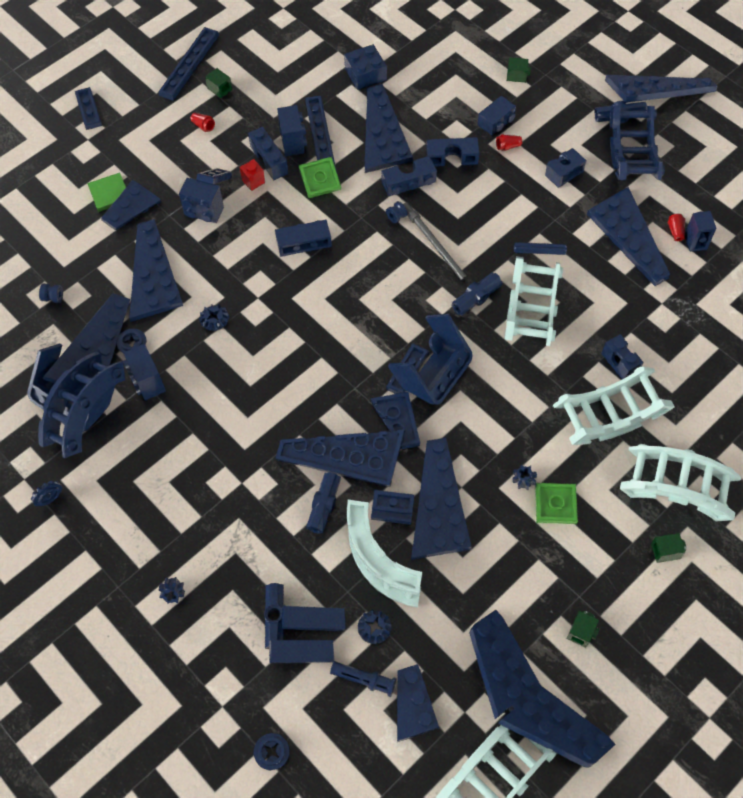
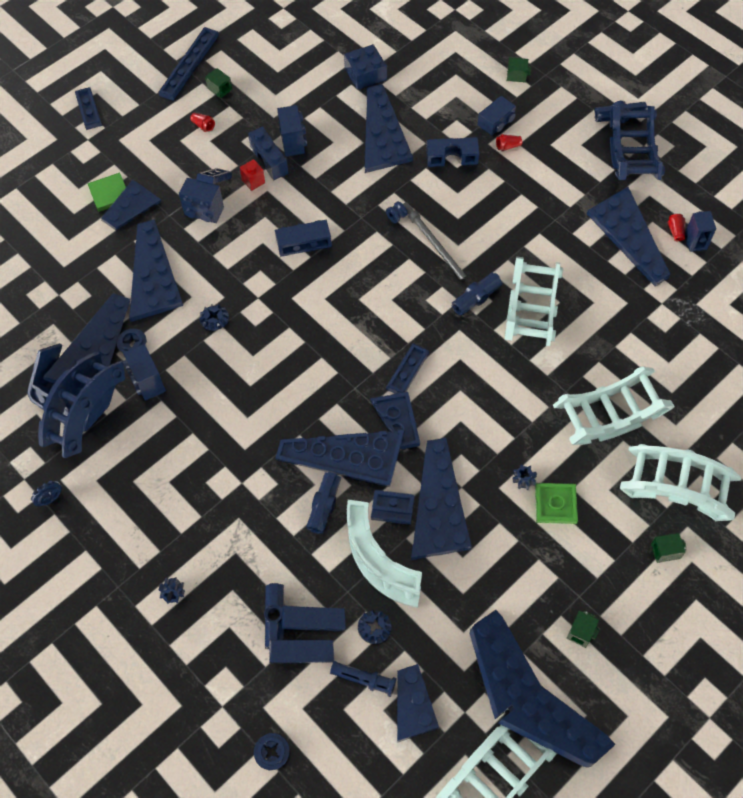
dark blue wheel [39,283,63,303] -> none
bright green tile [299,157,341,198] -> none
dark blue tile [305,96,337,172] -> none
dark blue arch [381,156,437,197] -> none
dark blue windscreen [388,314,473,404] -> none
dark blue axle [514,242,567,255] -> none
dark blue brick [545,148,587,188] -> none
dark blue brick [601,334,644,379] -> none
dark blue wing [605,75,717,103] -> none

